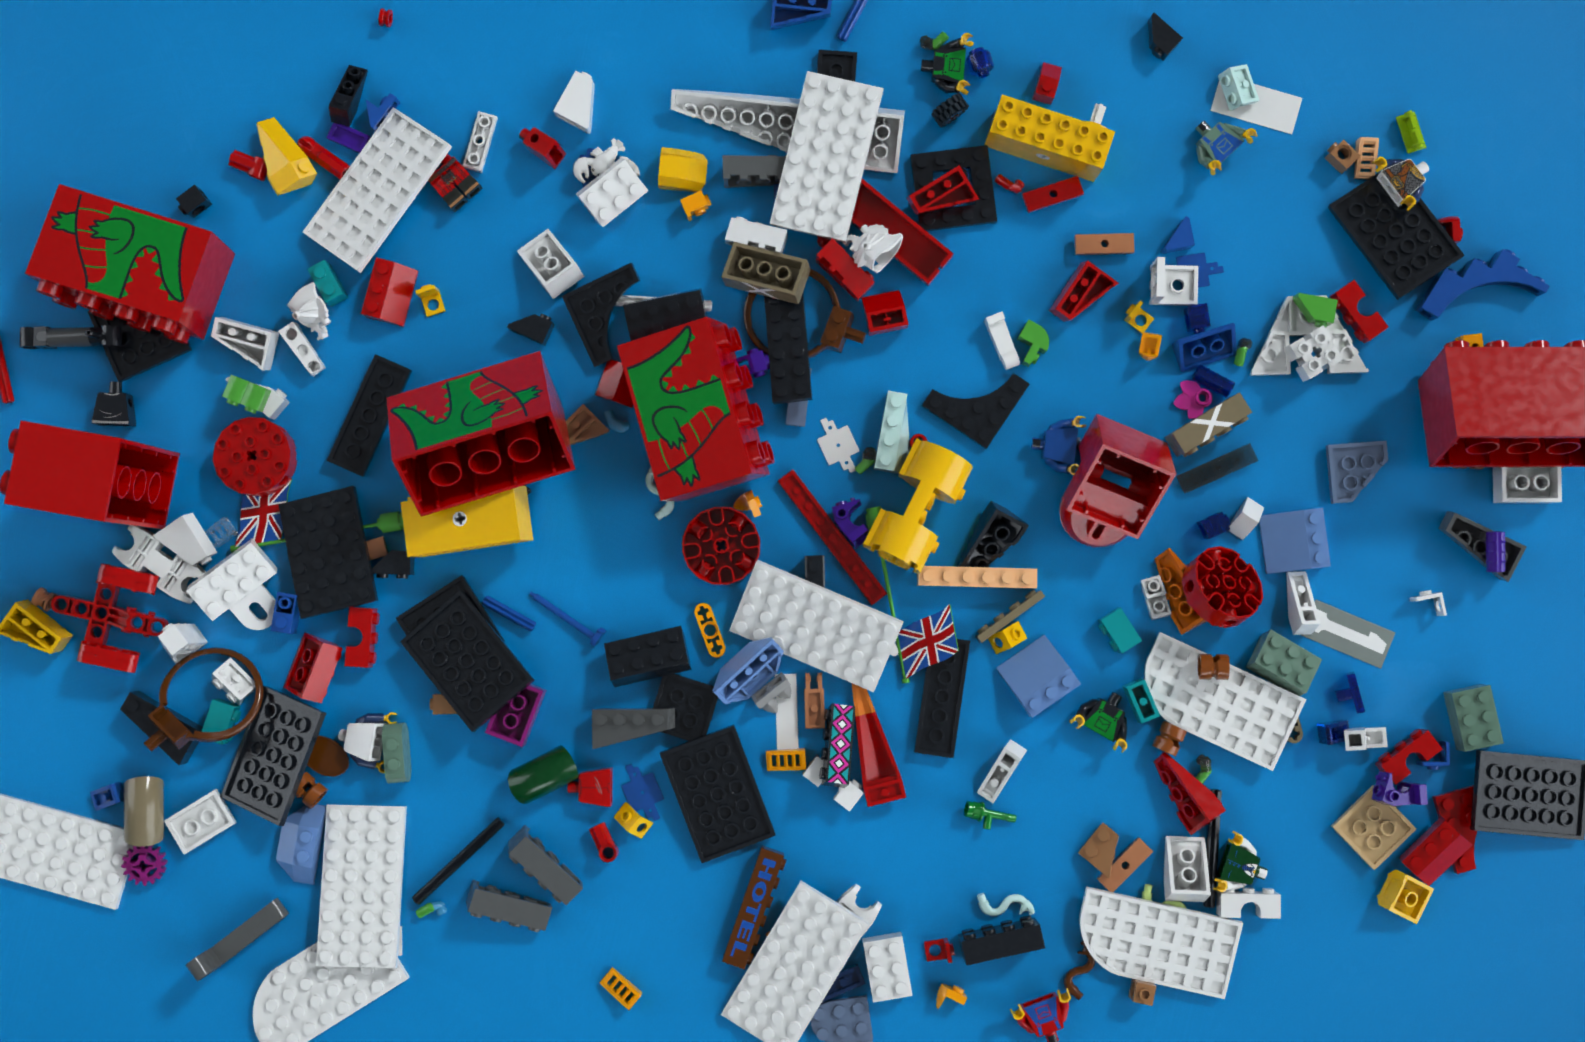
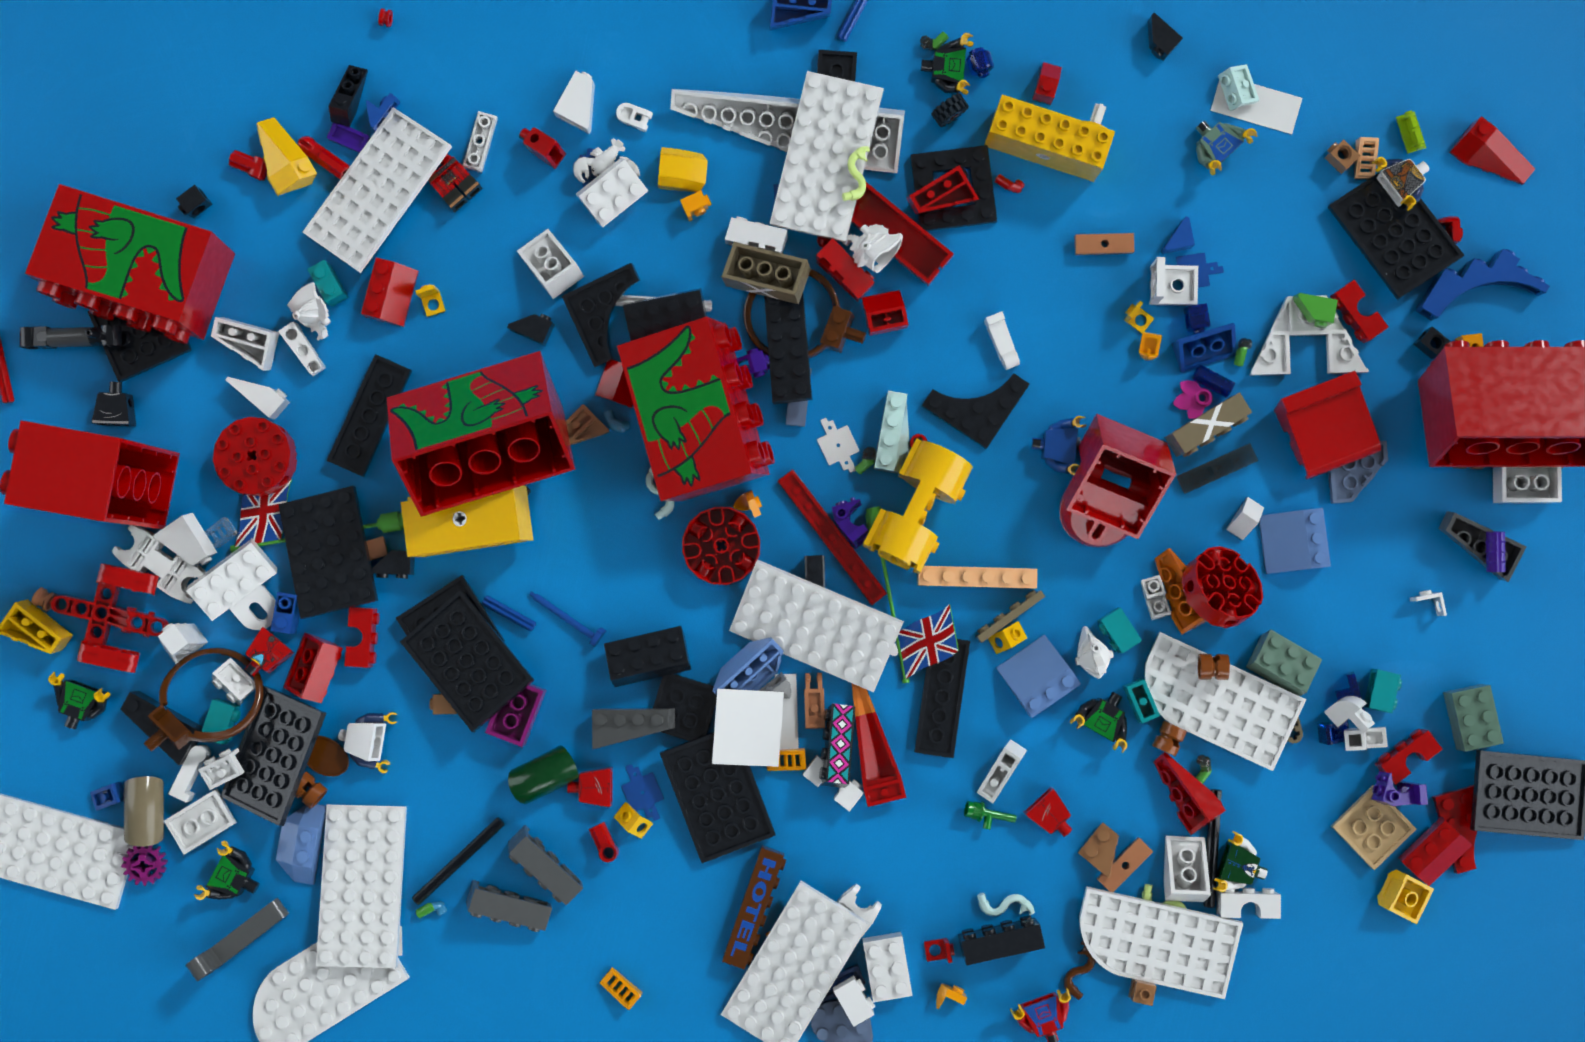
bright green brick [222,375,271,414] -> none
sand green brick [382,722,412,784] -> none
light orange beam [694,603,726,658] -> none
dark grey wedge [722,155,786,188] -> none
black wedge [957,501,1029,567] -> none
bright green brick [1017,320,1049,367] -> none
red tile [1022,176,1084,213] -> none
red wedge [1049,260,1118,322] -> none
clear blue brick [1196,512,1230,540] -> none
white brick [1283,325,1344,382] -> none
white slope [1286,571,1321,635] -> none
light grey sticker [1302,599,1395,669] -> none
blue bracket [1416,741,1450,770] -> none
none -> torso [48,672,111,729]
none -> white leg [168,745,211,802]
none -> torso [194,841,260,900]
none -> white bracket [198,748,244,790]
none -> red torso [245,627,294,677]
none -> white plate [616,103,653,132]
none -> white sticker [712,689,784,767]
none -> white brick [833,975,875,1027]
none -> yellowish green animal [842,146,870,201]
none -> red torso [1024,787,1072,837]
none -> white helmet [1075,626,1114,679]
none -> red panel [1274,371,1381,480]
none -> white brick [1324,696,1375,733]
none -> teal brick [1363,669,1402,713]
none -> black brick [1414,326,1451,359]
none -> red wedge [1449,116,1535,185]

